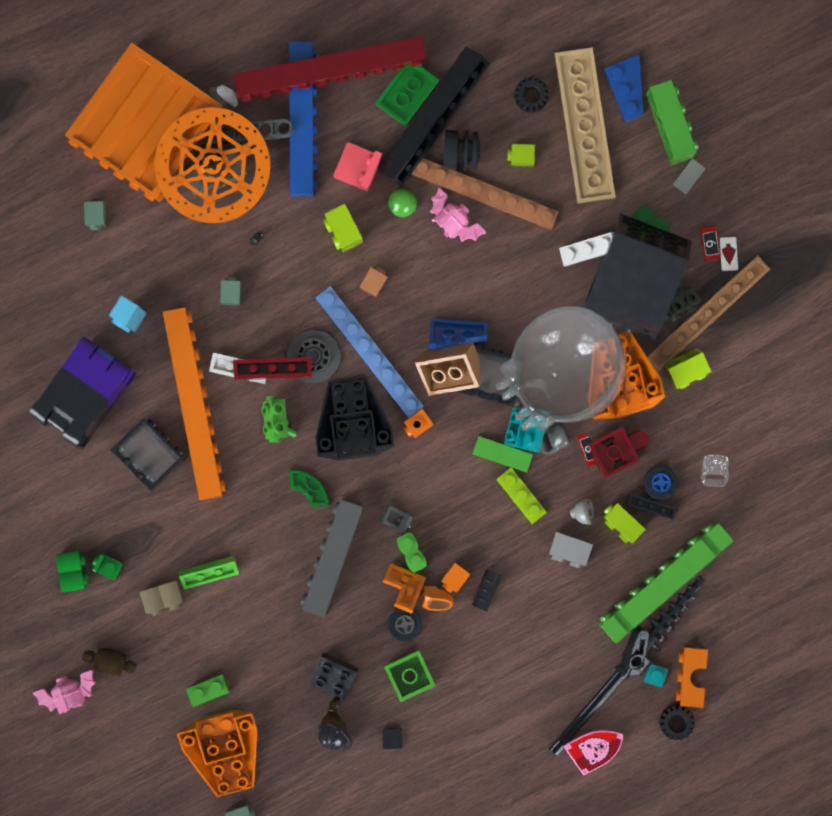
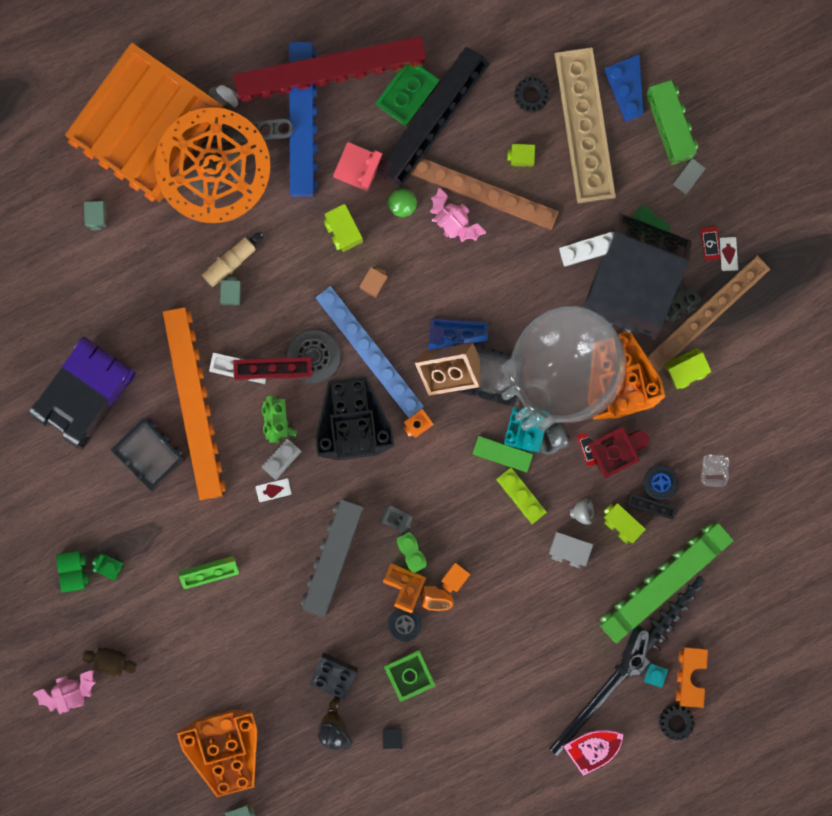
medium azure brick [109,296,147,333] -> none
dark tan brick [139,580,184,616] -> none
bright green brick [186,673,231,707] -> none
green tile [289,470,330,507] -> none
black wheel [444,129,480,171] -> none
black axle [471,569,502,611] -> none
none -> tan piece [202,237,256,288]
none -> white sticker [256,479,292,502]
none -> light grey brick [262,439,302,480]

